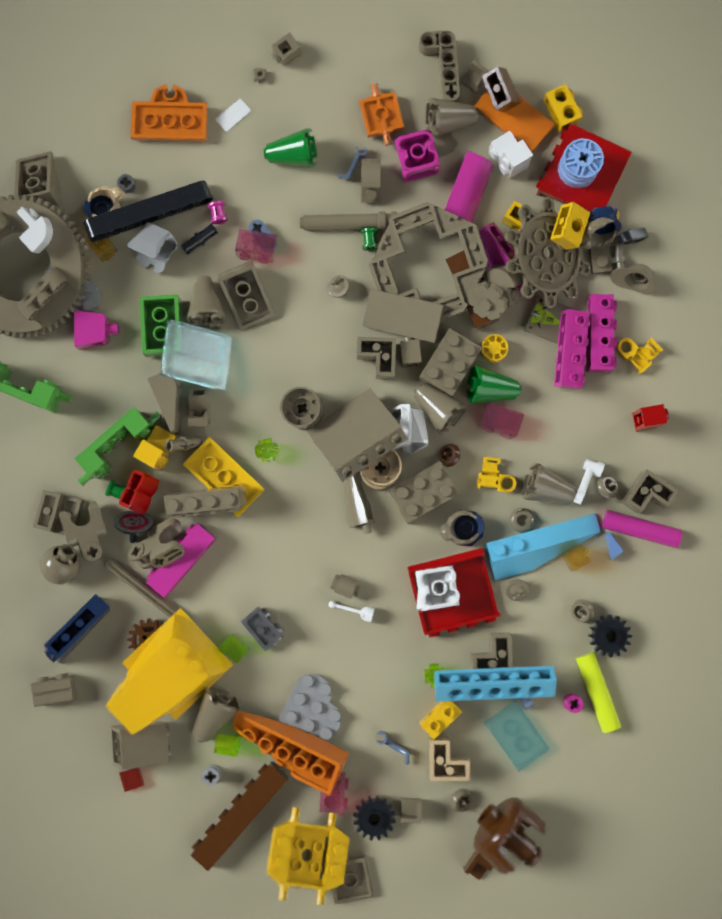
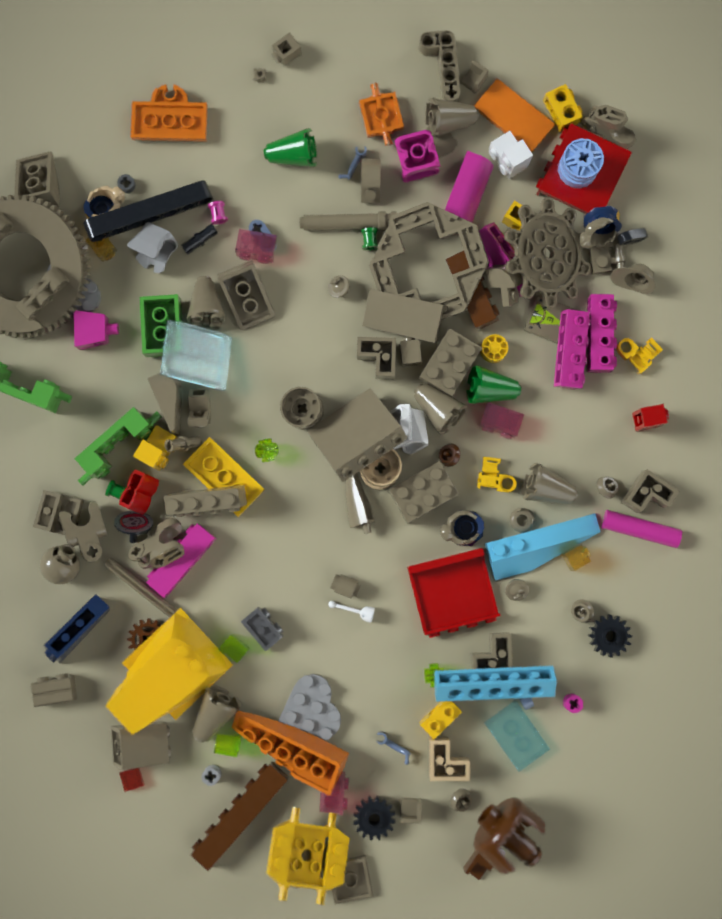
white brick [17,207,53,253] -> none
white sticker [216,99,251,132] -> none
white piece [416,566,460,612] -> none
dark tan plant [469,282,508,320] -> none
reddish brown brick [482,66,521,112] -> none
yellow brick [550,202,590,250] -> none
white brick [573,458,605,505] -> none
neon yellow brick [575,652,621,733] -> none
medium blue piece [605,532,623,560] -> none
none -> dark tan piece [581,105,636,149]

